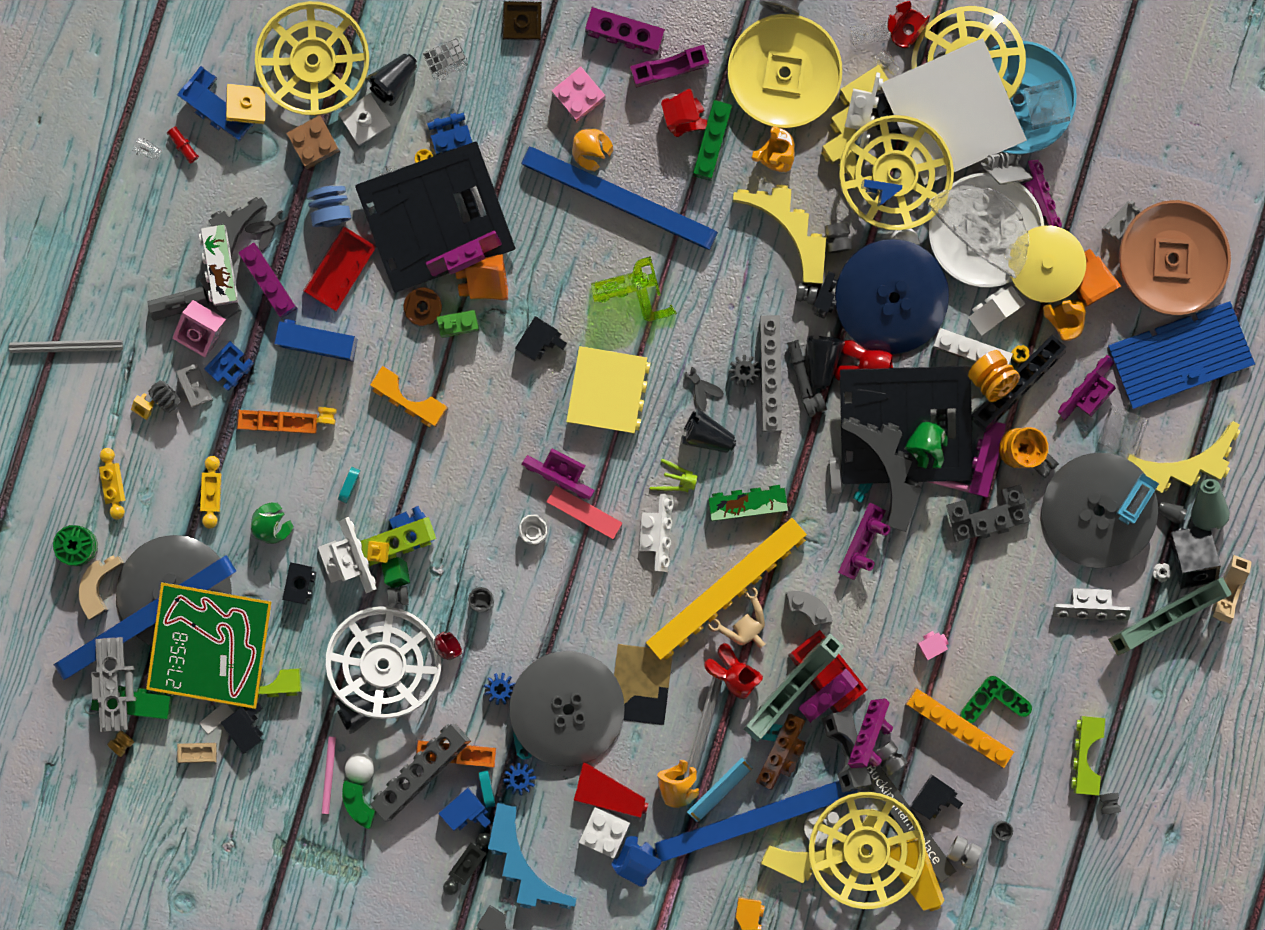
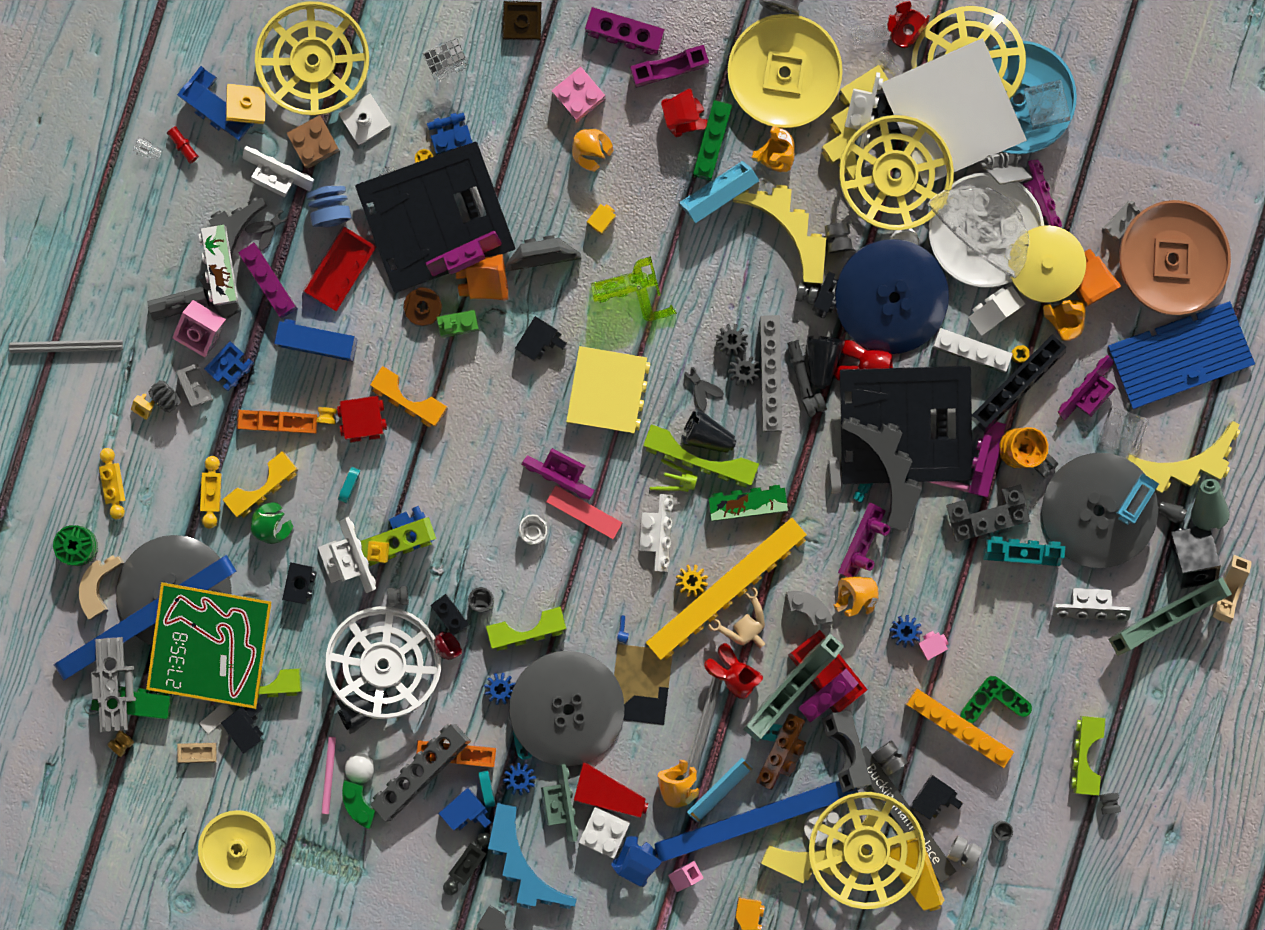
black cone [365,54,417,106] -> none
green panel [382,557,410,588] -> none
blue beam [521,146,718,250] -> none
magenta plate [848,698,893,769] -> none
blue slope [861,179,903,206] -> none
green piece [904,422,948,468] -> none
light orange wheel [968,350,1020,402] -> none
white plate [1153,563,1172,582] -> none
none -> light yellow dish [198,810,276,888]
none -> yellow arch [222,451,298,518]
none -> white bracket [242,146,314,197]
none -> red brick [337,396,387,443]
none -> black brick [430,594,470,636]
none -> lime arch [486,606,567,651]
none -> dark grey wedge [505,235,581,272]
none -> sand green bracket [541,764,578,842]
none -> yellow brick [587,204,616,235]
none -> blue hand [617,615,629,644]
none -> lime arch [643,424,759,488]
none -> bright pink brick [668,861,703,892]
none -> yellow gear [676,565,708,597]
none -> medium azure slope [679,161,759,223]
none -> dark grey gear [716,324,748,356]
none -> light orange piece [833,577,879,617]
none -> blue gear [889,615,922,648]
none -> teal bracket [983,536,1065,566]

